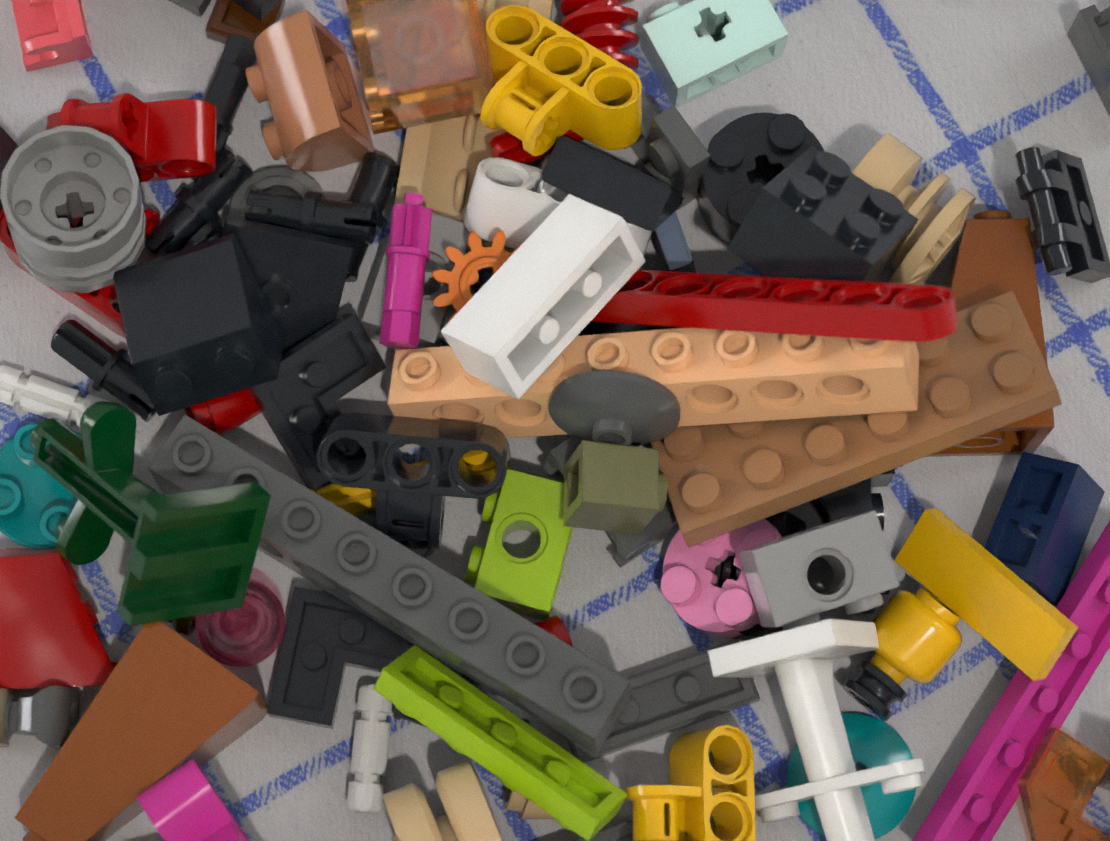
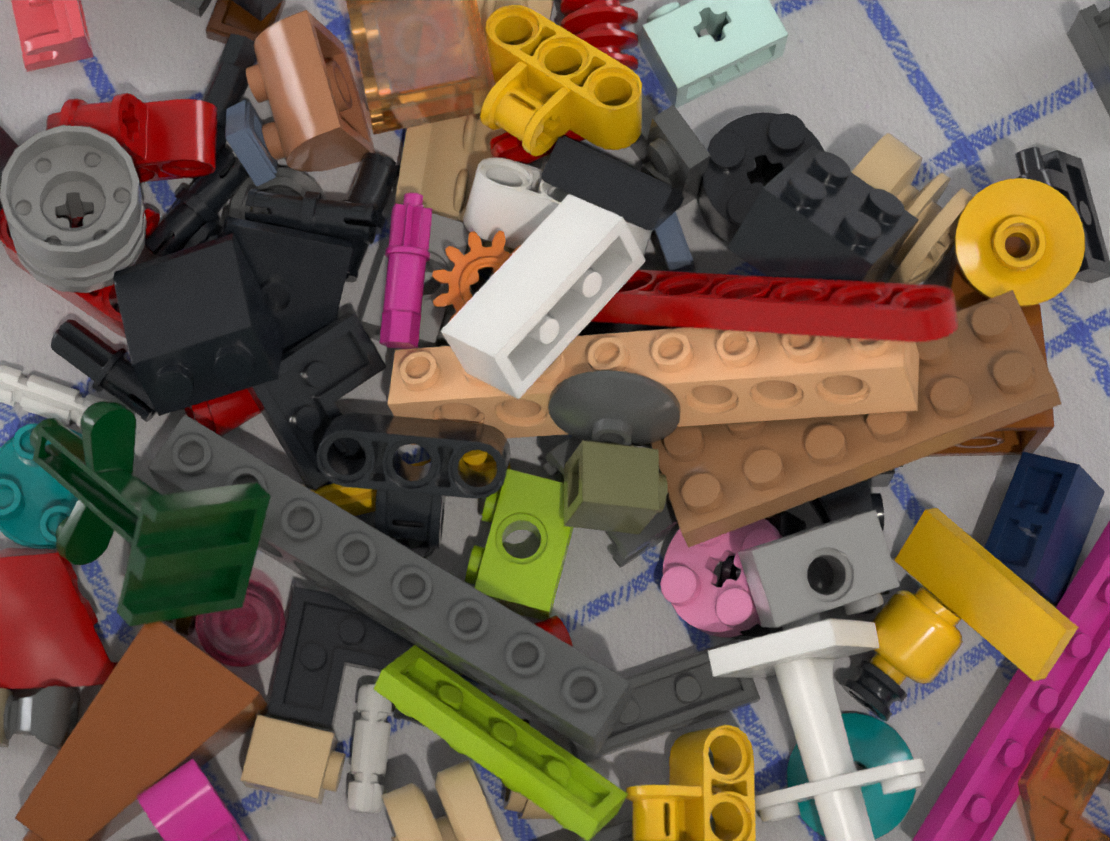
none -> sand blue tile [225,99,277,187]
none -> tan brick [240,715,345,805]
none -> yellow dish [954,178,1085,307]

